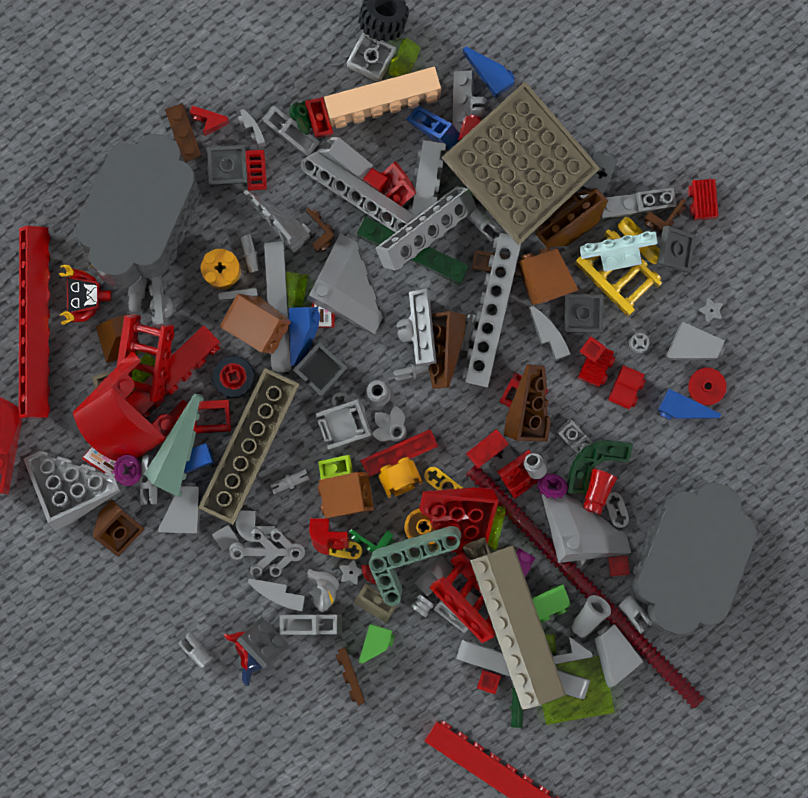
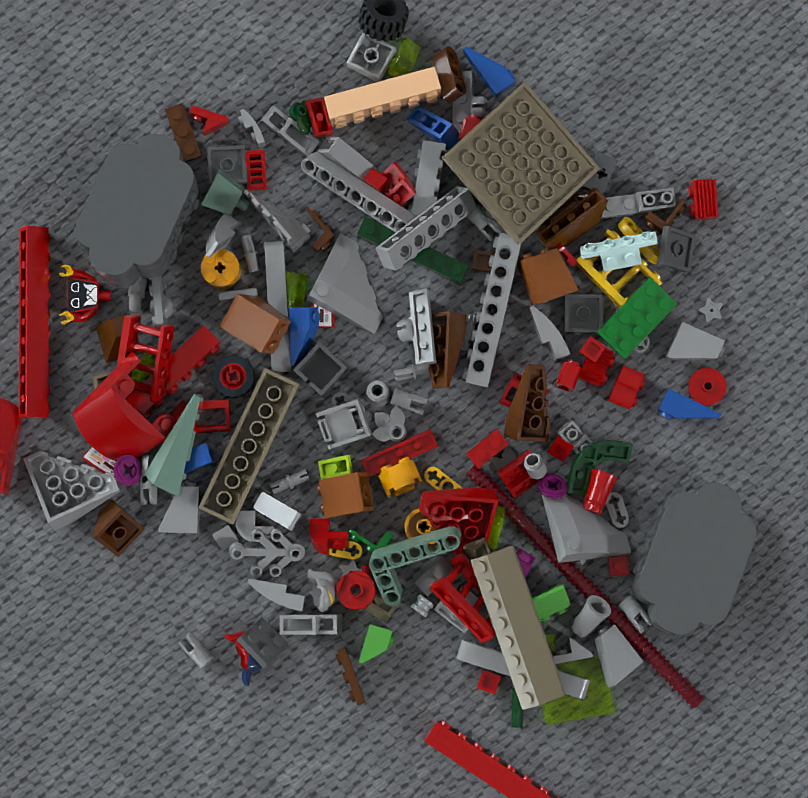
none -> sand green torso [201,169,250,215]
none -> light grey slope [206,214,238,257]
none -> slope [252,491,303,532]
none -> red plate [336,571,376,610]
none -> light grey hinge [390,388,428,415]
none -> reddish brown beam [432,46,467,103]
none -> red plate [547,436,574,462]
none -> red brick [555,360,582,393]
none -> red tile [556,243,578,267]
none -> green plate [596,277,677,359]

